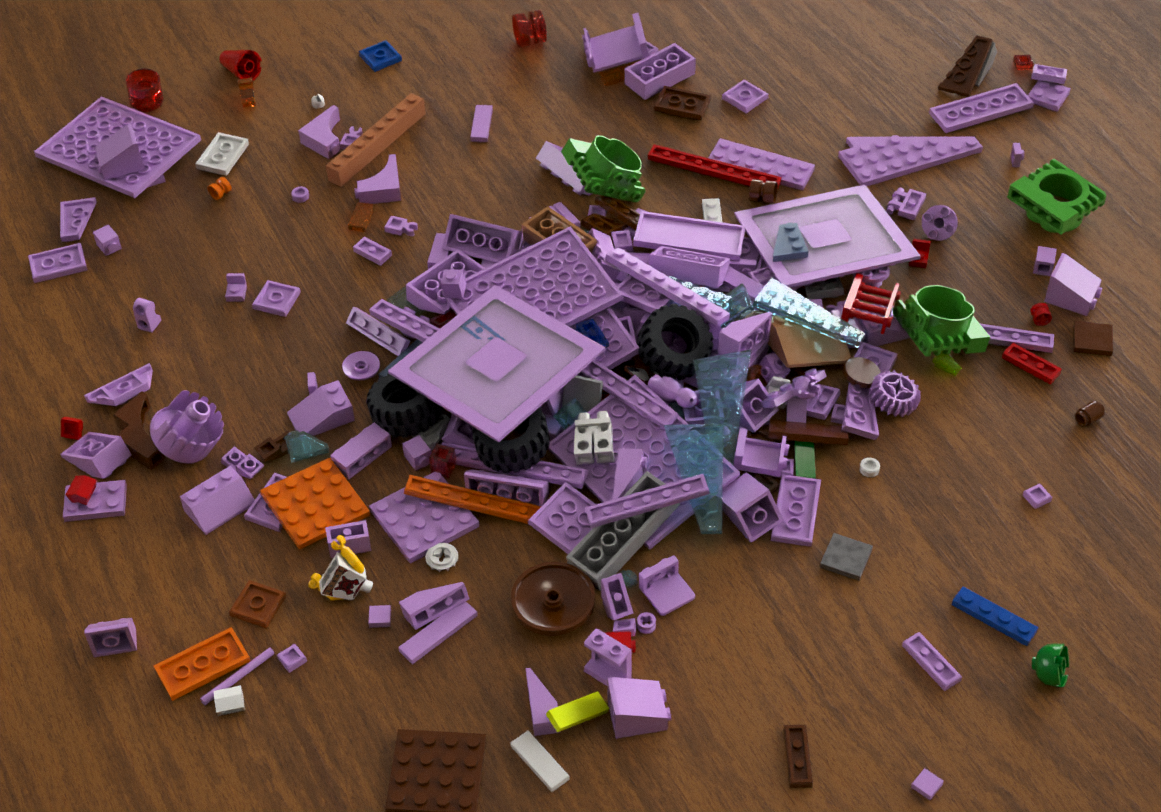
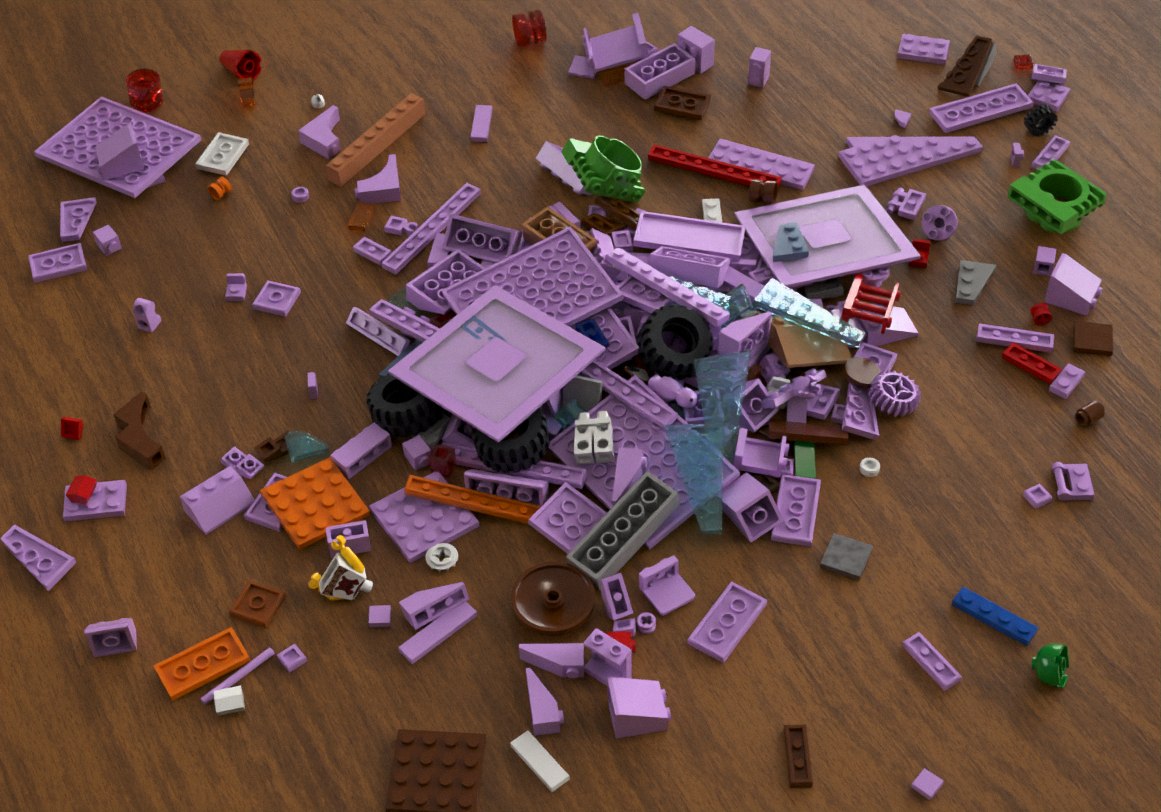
lavender slope [60,432,132,479] -> none
lavender wing [84,363,153,406] -> none
lavender piece [150,390,224,463] -> none
lavender slope [287,380,355,440] -> none
lavender plate [340,126,363,149] -> none
lavender dish [342,351,380,380] -> none
blue tile [359,40,402,72] -> none
lavender brick [441,269,467,299] -> none
neon yellow tile [546,691,610,733] -> none
lavender tile [585,474,710,528] -> none
clear light blue plate [620,569,638,588] -> none
lavender tile [722,80,768,113] -> none
bright green hose [893,285,990,357] -> none
clear neon green cone [932,351,962,376] -> none
none -> lavender wing [0,525,76,591]
none -> lavender plate [381,183,481,275]
none -> lavender slope [519,643,584,678]
none -> lavender piece [568,55,596,79]
none -> lavender brick [678,26,715,74]
none -> lavender tile [687,581,767,663]
none -> lavender brick [748,47,771,88]
none -> lavender tile [894,109,911,128]
none -> lavender plate [897,34,950,65]
none -> light grey wing [955,260,997,305]
none -> black tyre [1024,104,1058,136]
none -> lavender tile [1031,135,1070,170]
none -> lavender plate [1049,363,1085,399]
none -> lavender plate [1051,462,1094,500]

